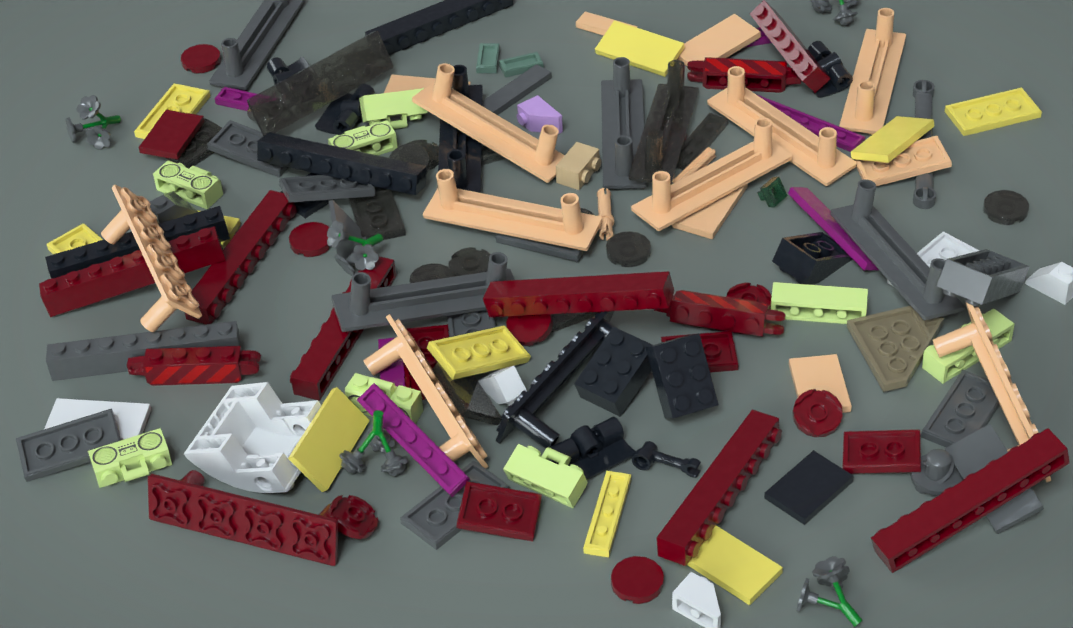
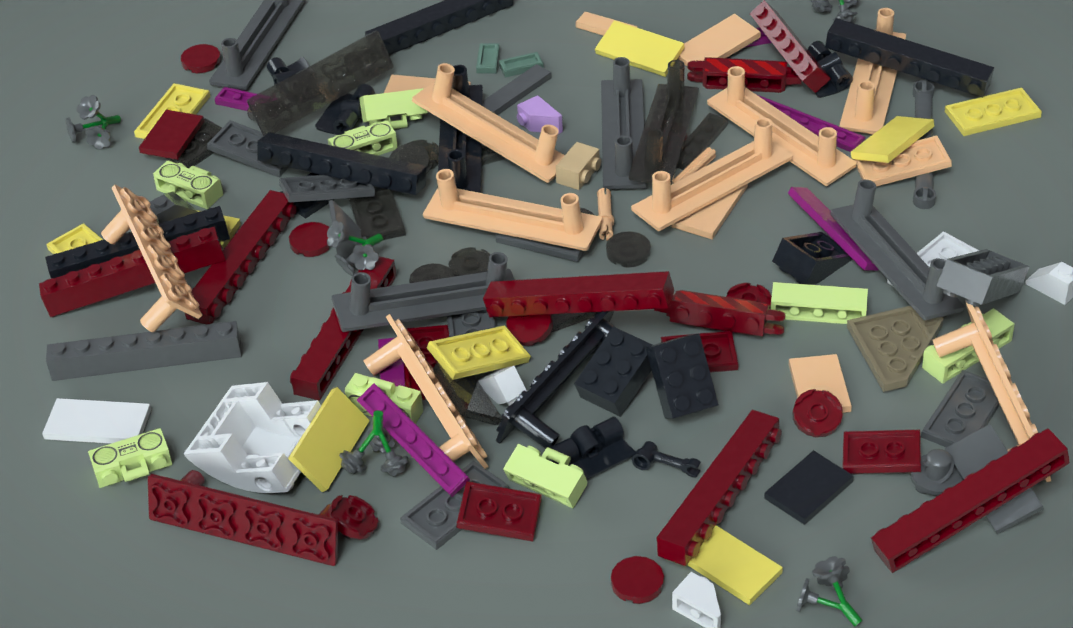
dark grey tile [16,408,121,482] -> none
dark red hinge [127,346,261,386] -> none
light yellow tile [583,471,631,558] -> none
clear green tile [757,177,788,207] -> none
clear smoke tile [983,190,1029,225] -> none
none -> black brick [825,18,994,98]

